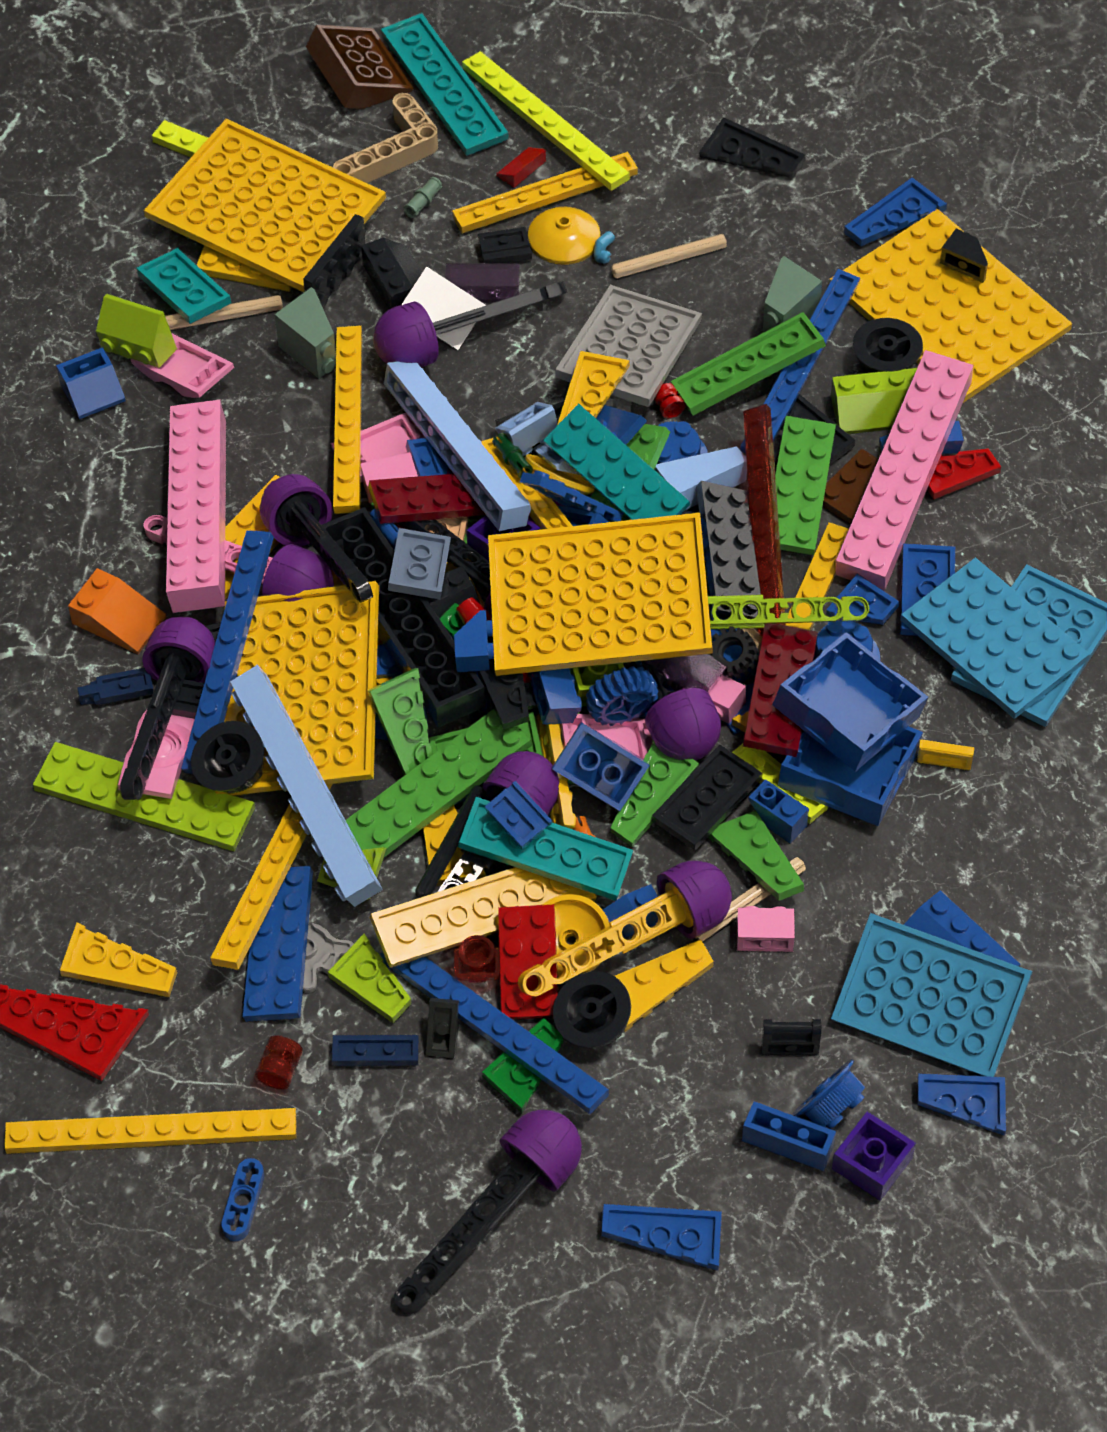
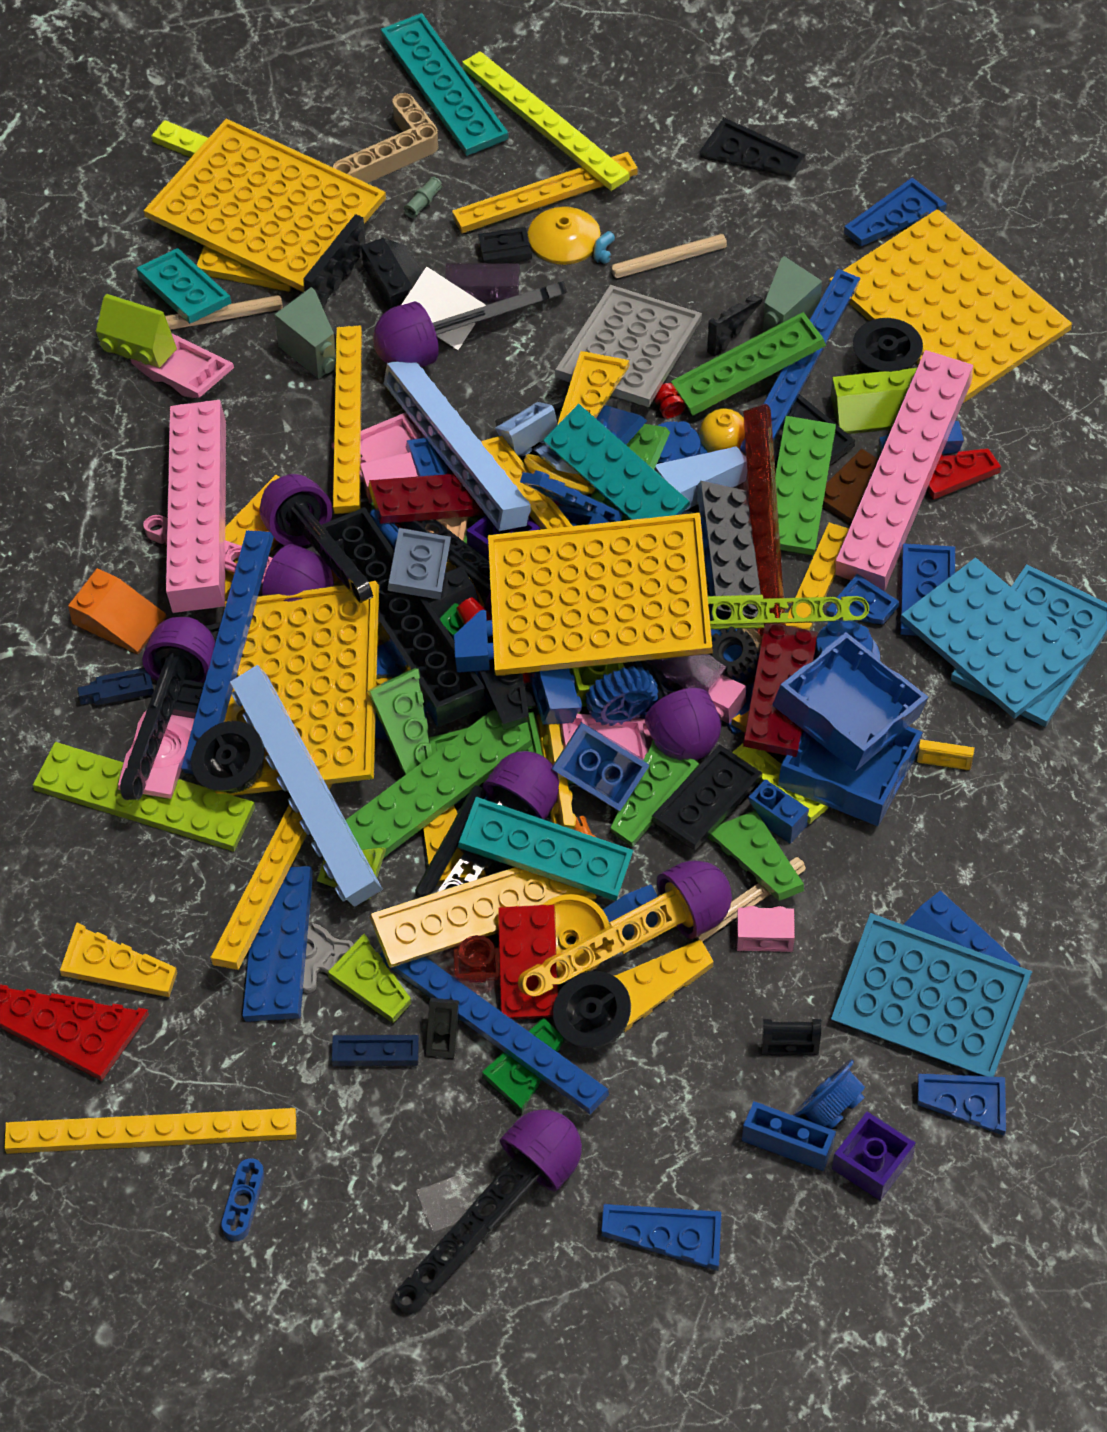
blue slope [56,347,126,419] -> none
clear red wheel [255,1035,303,1089] -> none
reddish brown slope [306,25,413,109] -> none
blue plate [485,781,552,849] -> none
dark green pin [492,433,533,478] -> none
red slope [496,147,546,188] -> none
black slope [940,228,988,283] -> none
none -> clear piece [416,1173,482,1234]
none -> yellow cylinder [699,408,749,453]
none -> black wing [707,295,763,356]

